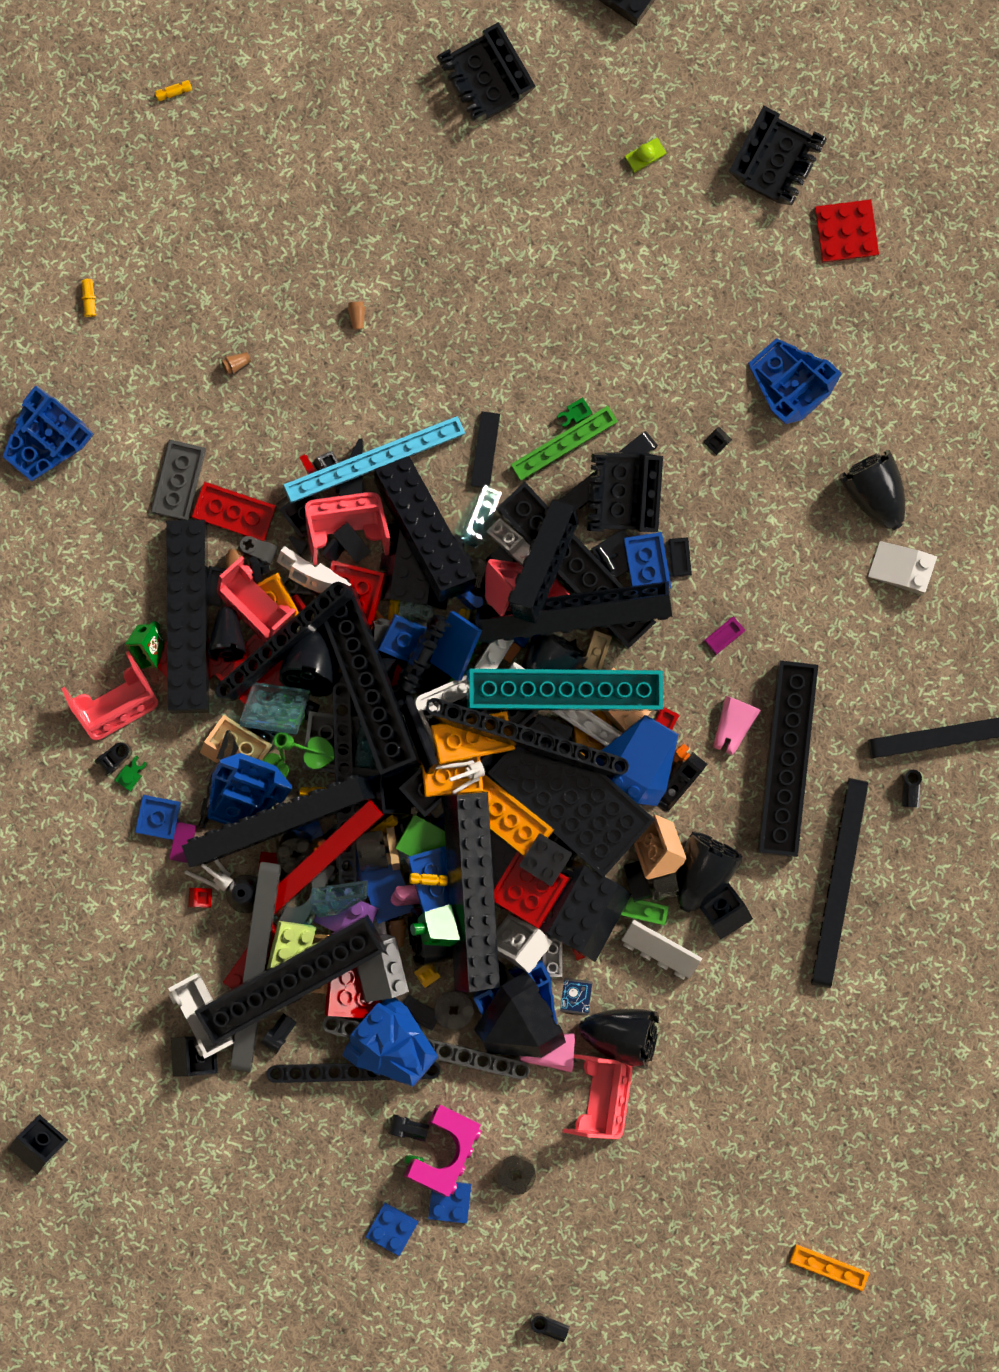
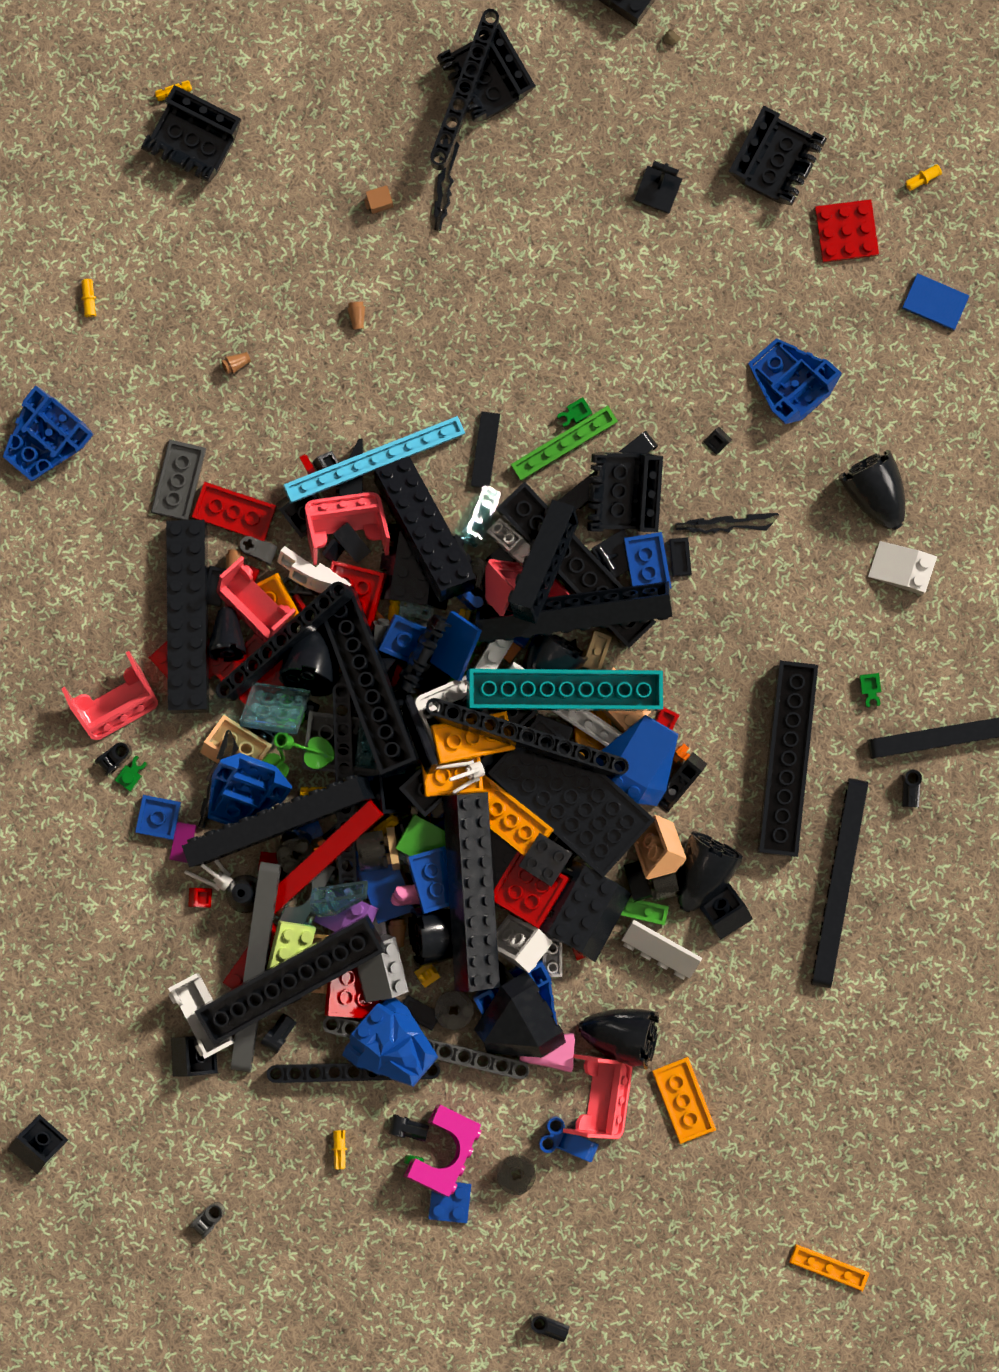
green torso [125,621,165,669] -> none
black tile [249,556,270,583] -> none
black slope [288,535,308,558] -> none
blue plate [366,1202,419,1256] -> none
yellow axle [409,873,448,886] -> none
torso [410,905,460,946] -> none
dark blue sticker [560,978,593,1015] -> none
lime tile [625,137,667,173] -> none
magenta tile [704,616,746,655] -> none
bright pink piece [713,696,761,756] -> none
none -> black slope [141,85,241,183]
none -> dark grey piece [189,1202,225,1239]
none -> yellow axle [332,1130,347,1170]
none -> medium nougat brick [364,185,393,214]
none -> black beam [430,9,499,170]
none -> black sword [434,139,460,231]
none -> blue piece [539,1116,599,1162]
none -> black plate [634,160,683,214]
none -> light orange tile [652,1057,716,1144]
none -> dark tan hinge [664,29,681,45]
none -> black sword [675,513,779,534]
none -> green plate [859,673,881,708]
none -> blue tile [902,273,970,331]
none -> yellow axle [905,164,942,191]

